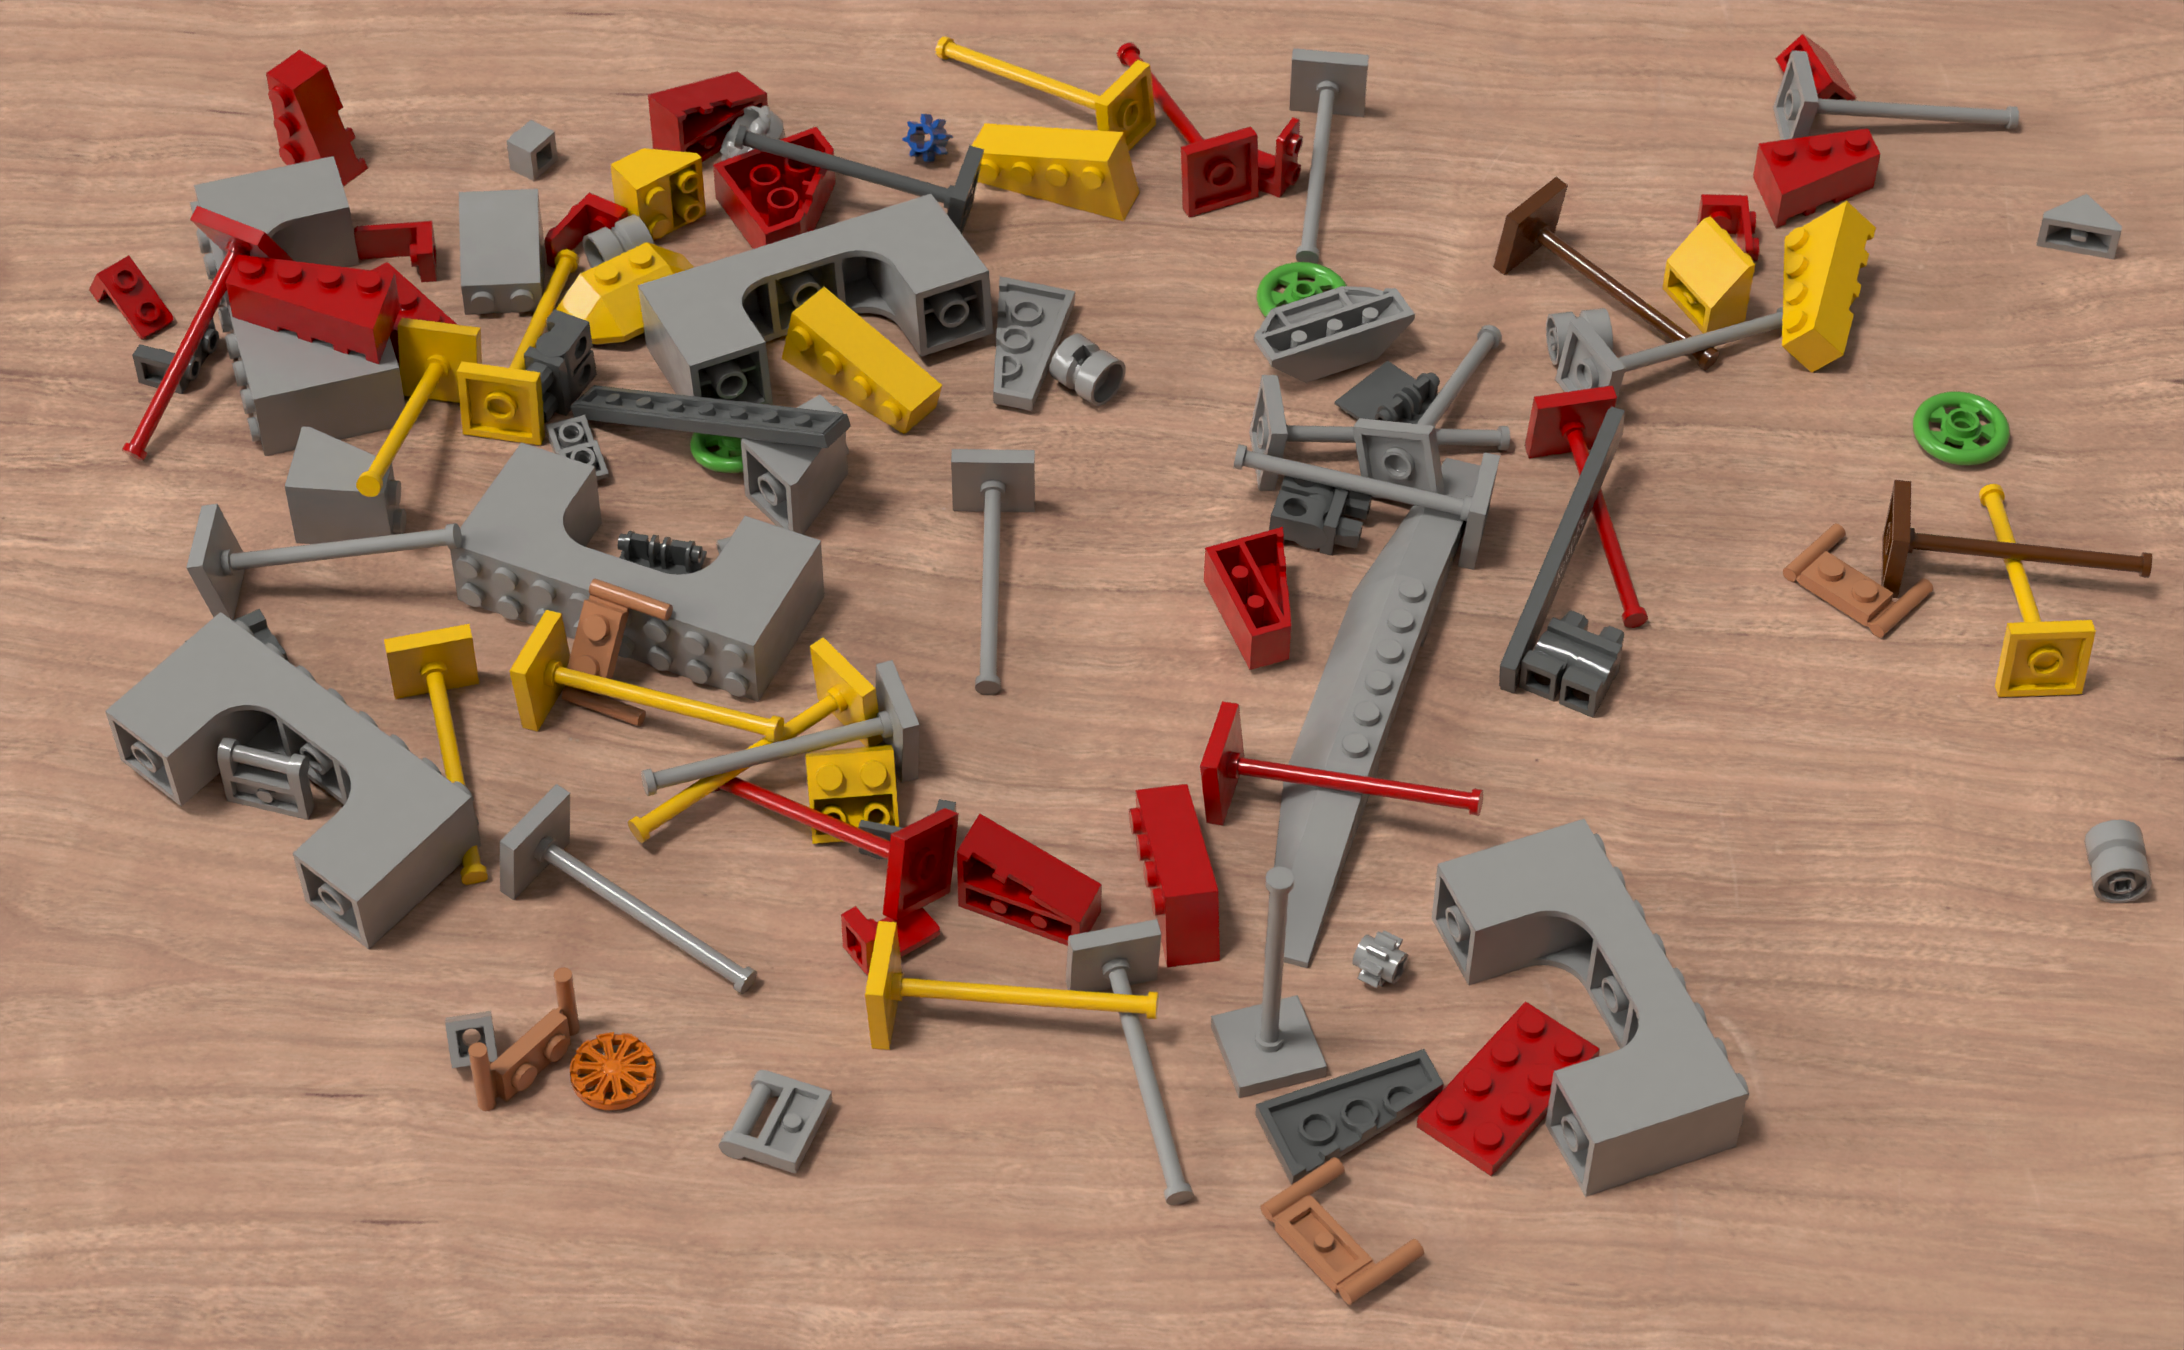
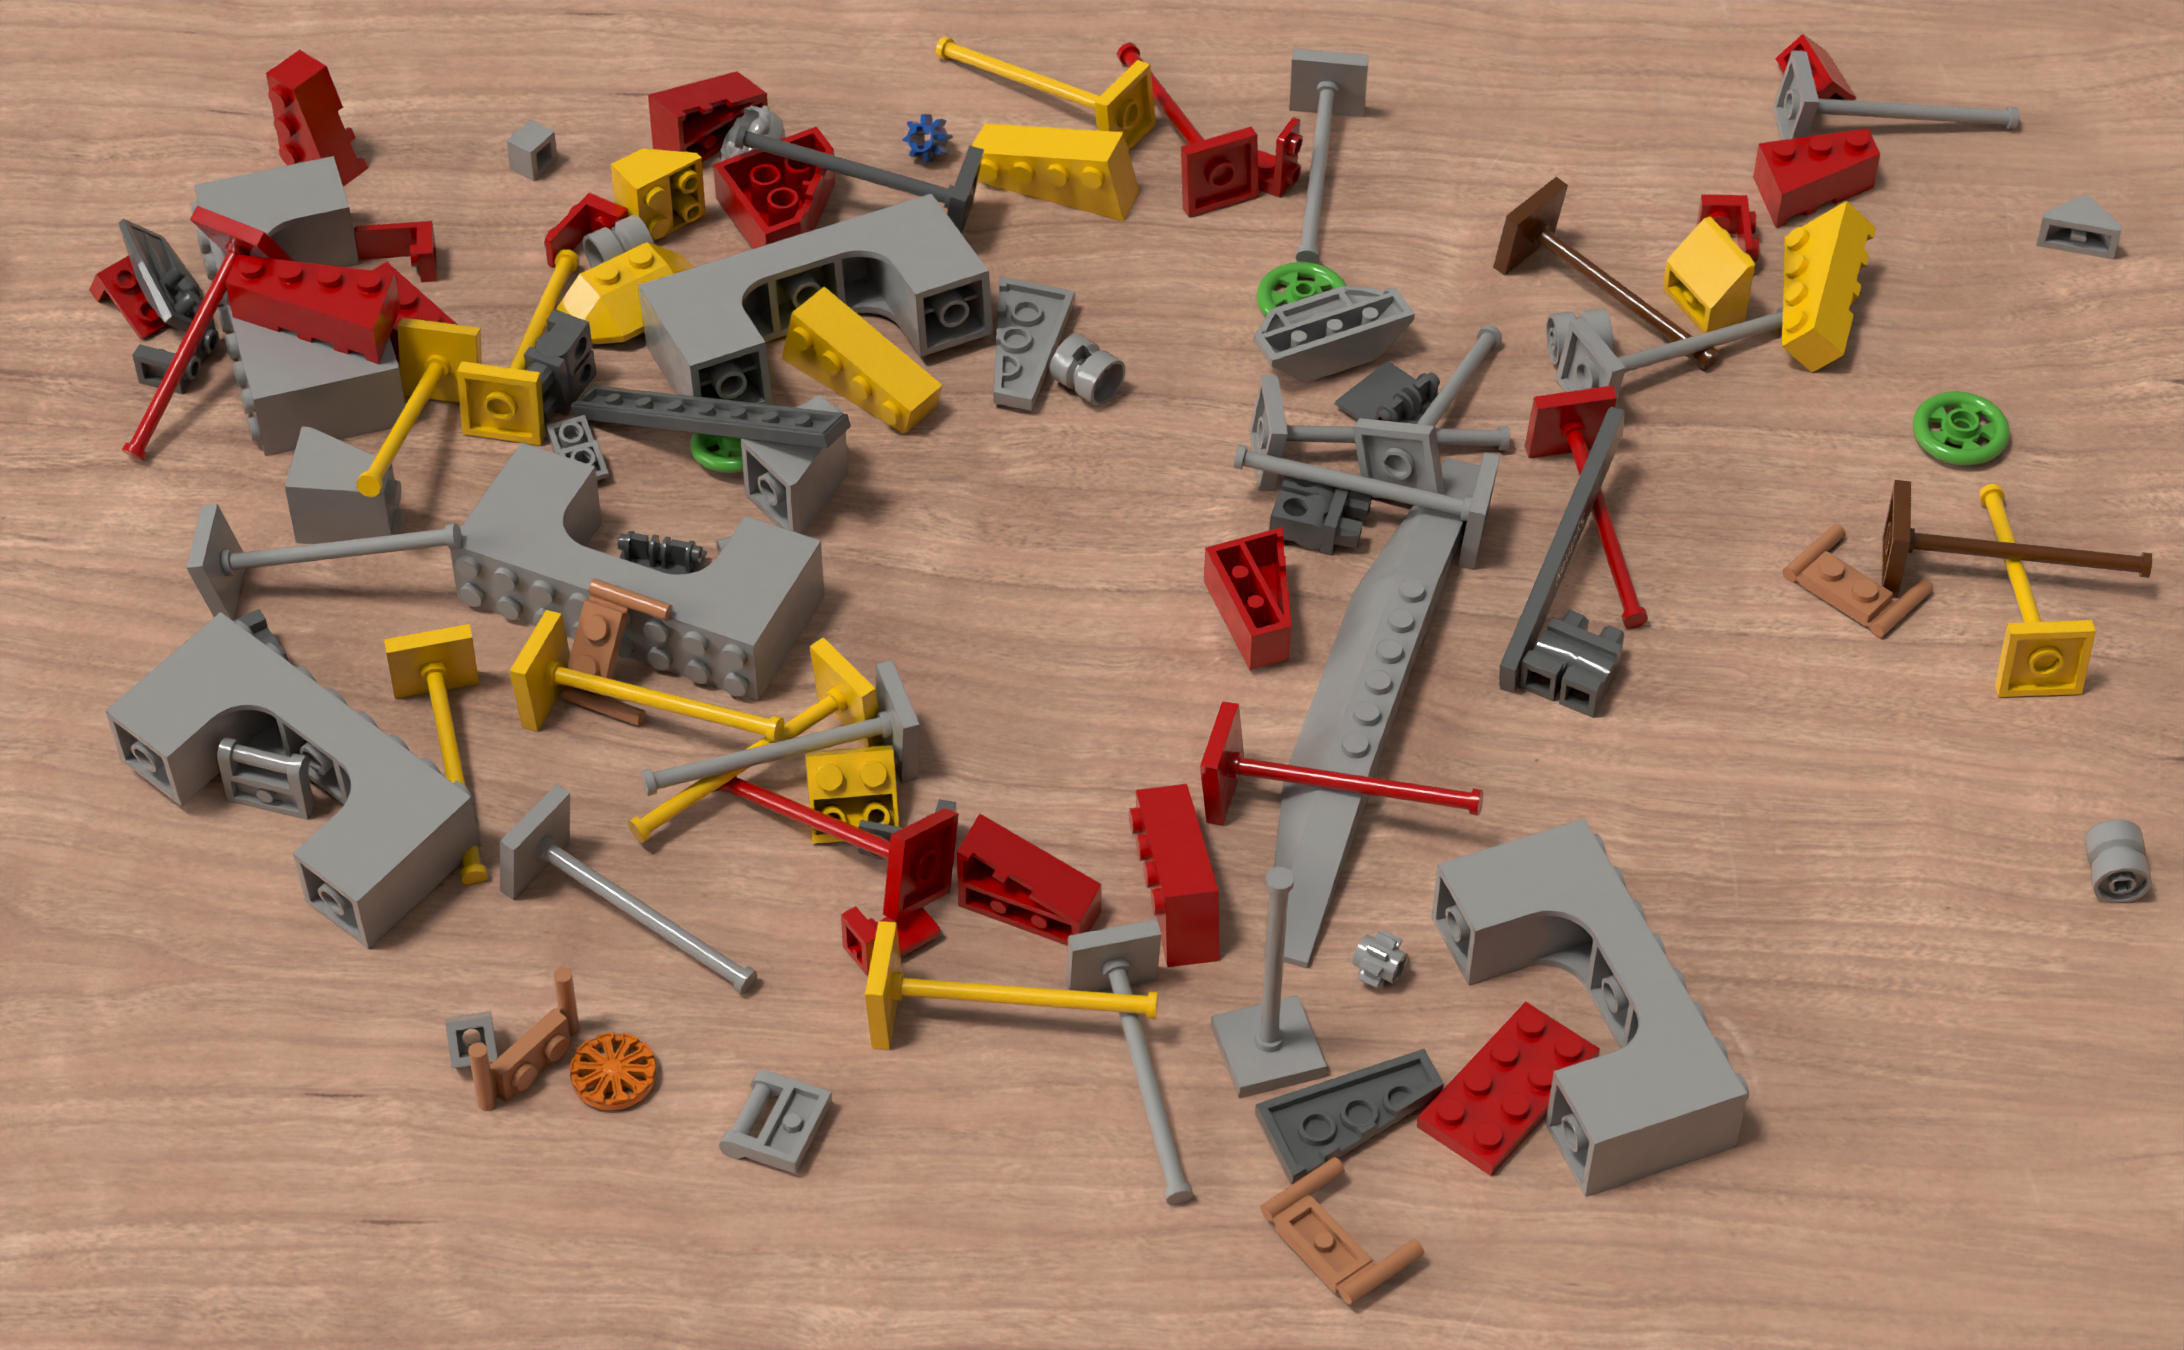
light grey slope [459,189,545,315] -> none
light grey tile [951,449,1035,695] -> none
none -> dark grey piece [118,219,201,332]

